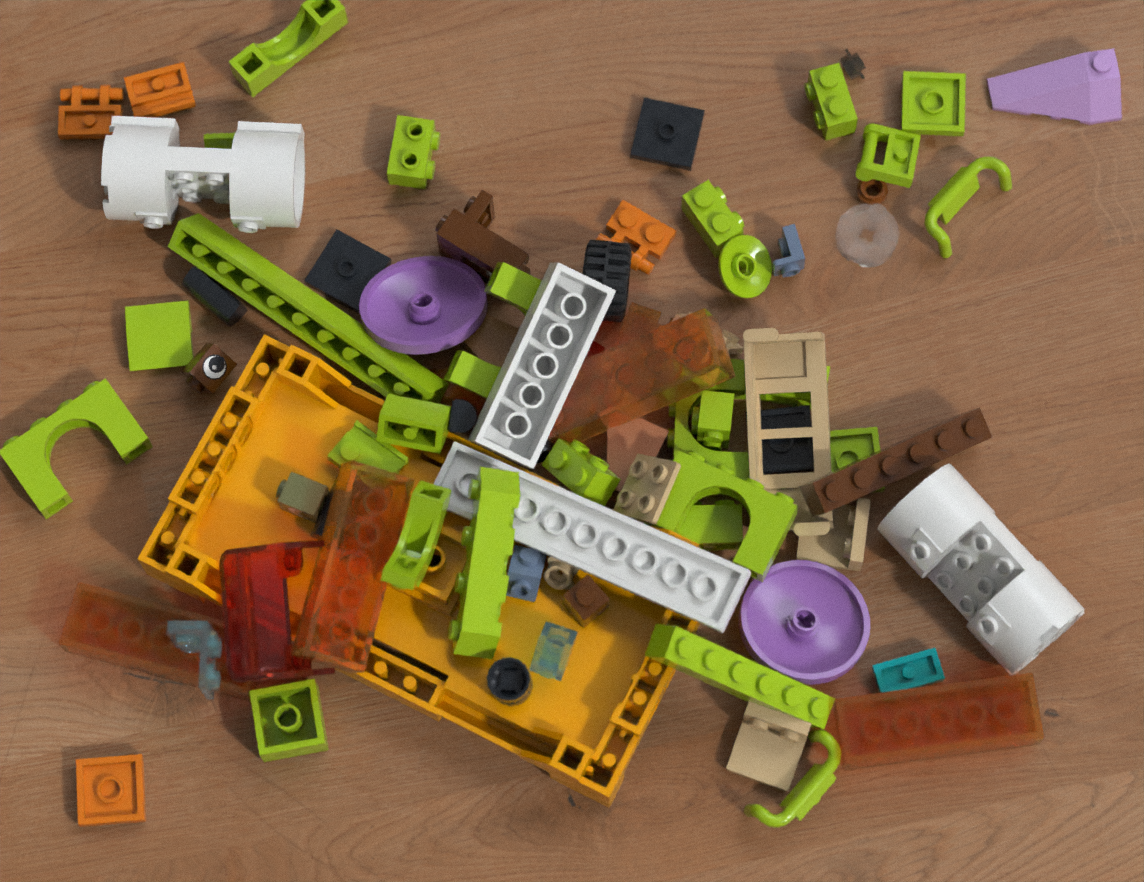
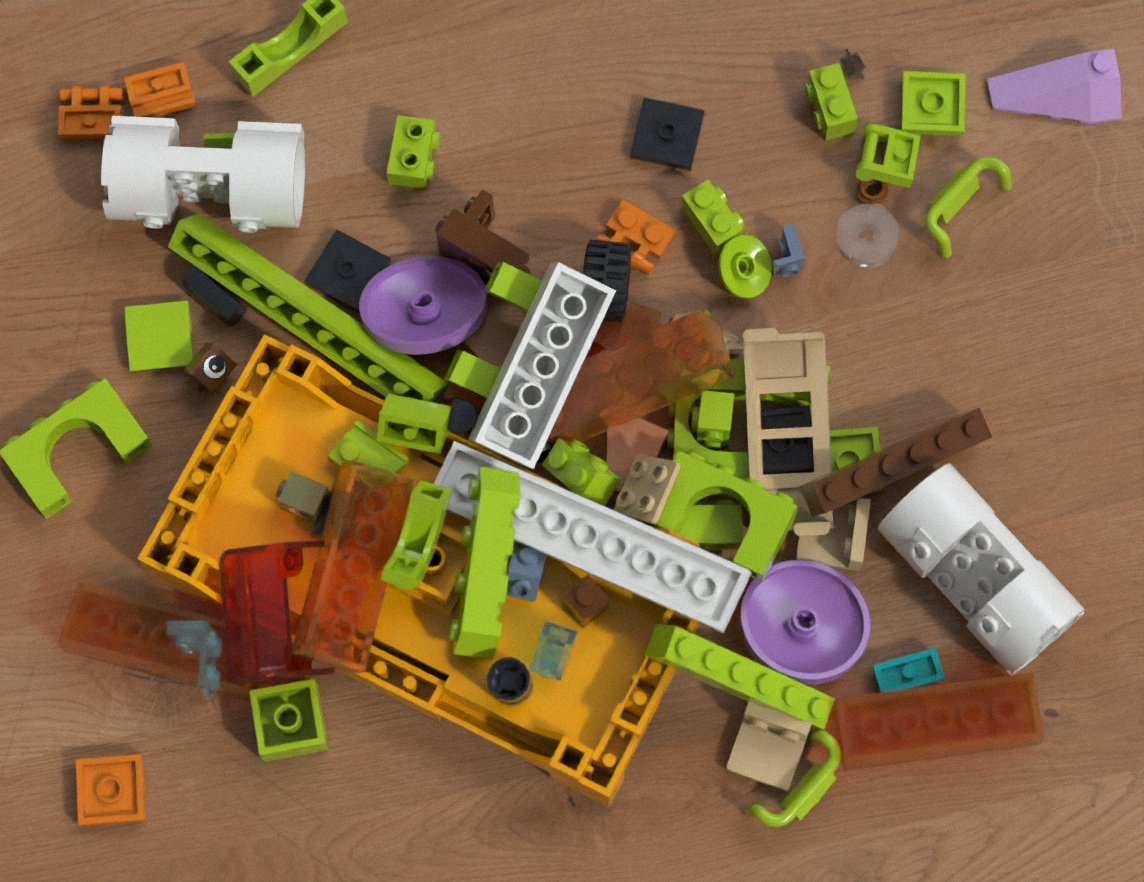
tan plate [543,556,579,590] -> none

